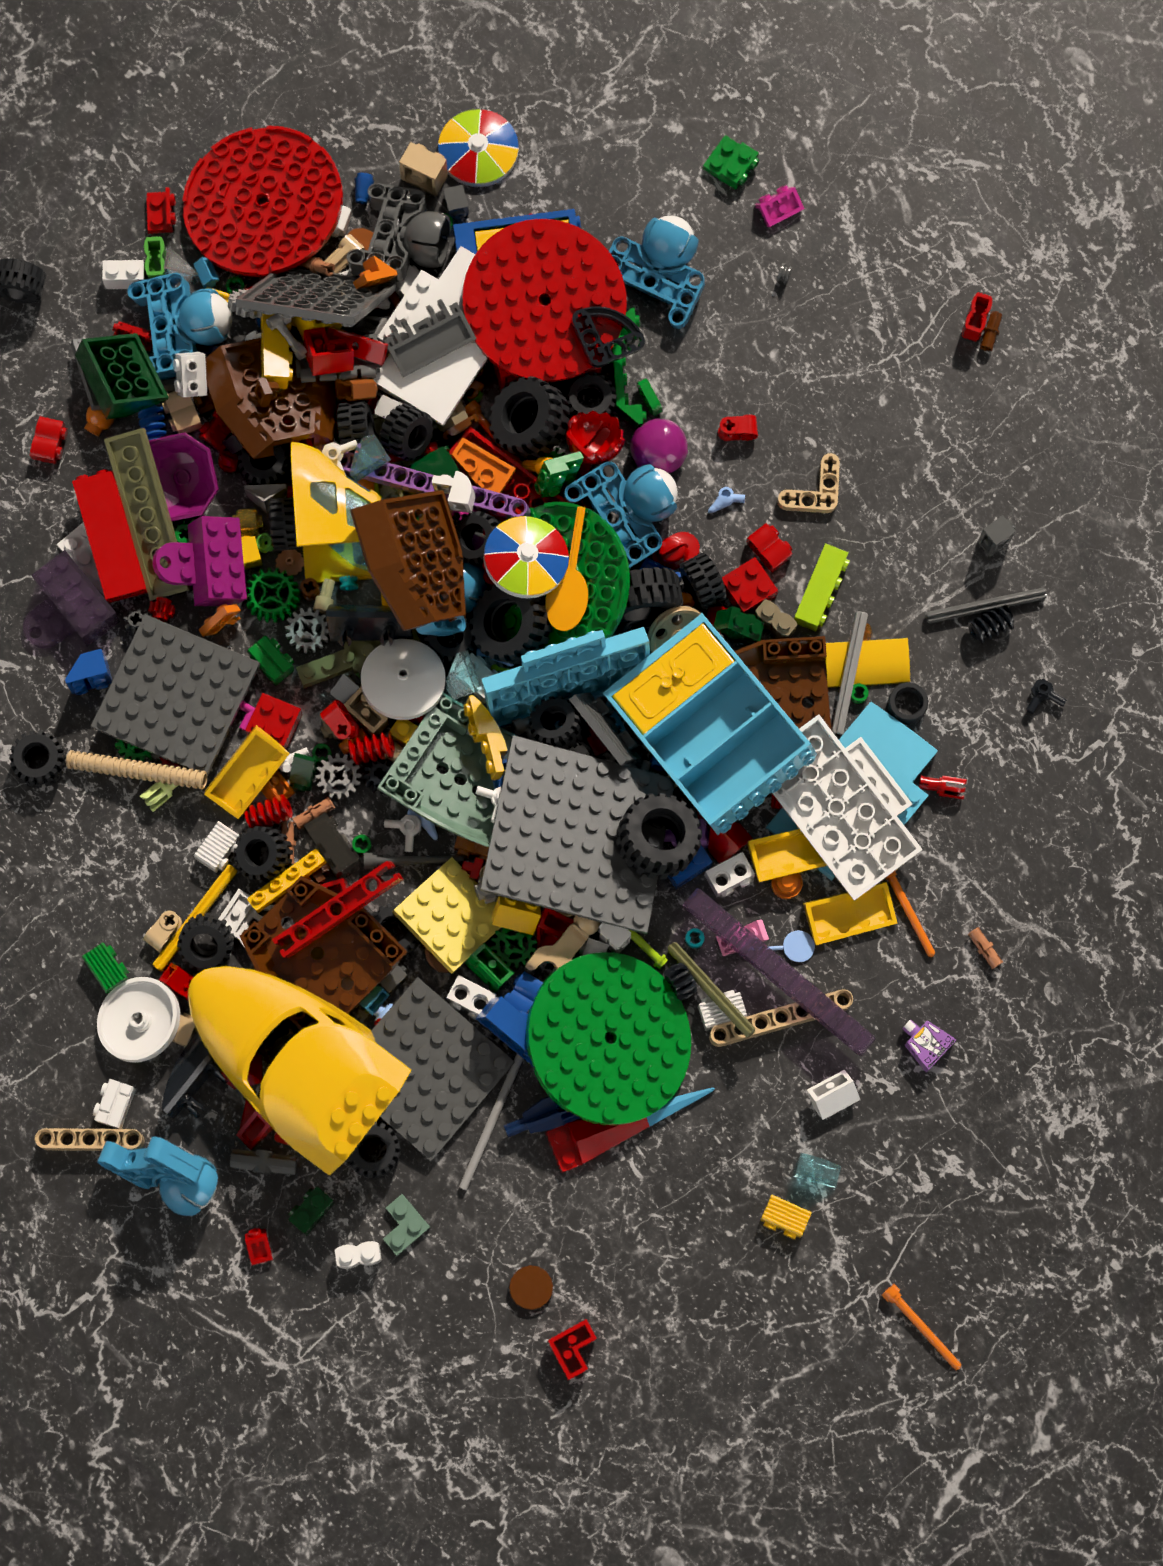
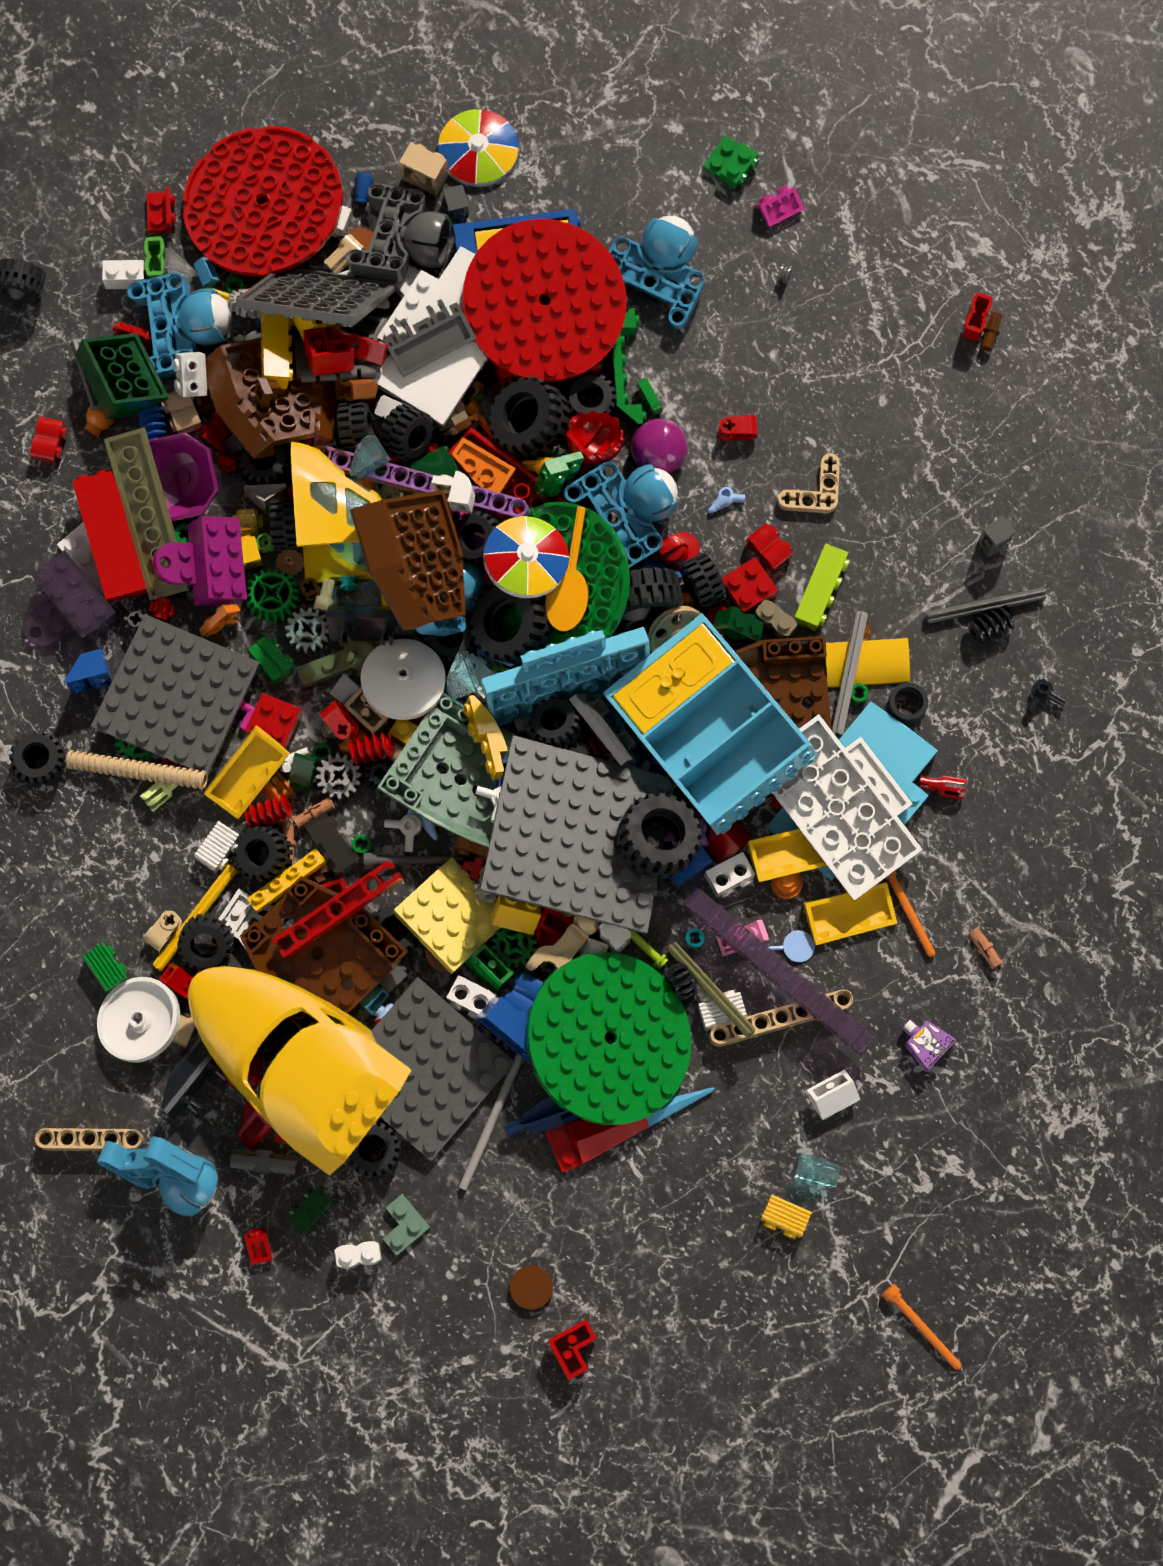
white brick [93,1079,136,1129] -> none
light grey brick [266,313,307,360] -> none
nougat pin [299,257,335,276] -> none
white piece [322,440,359,476] -> none
orange slope [353,256,398,289] -> none
black beam [571,307,645,368] -> none

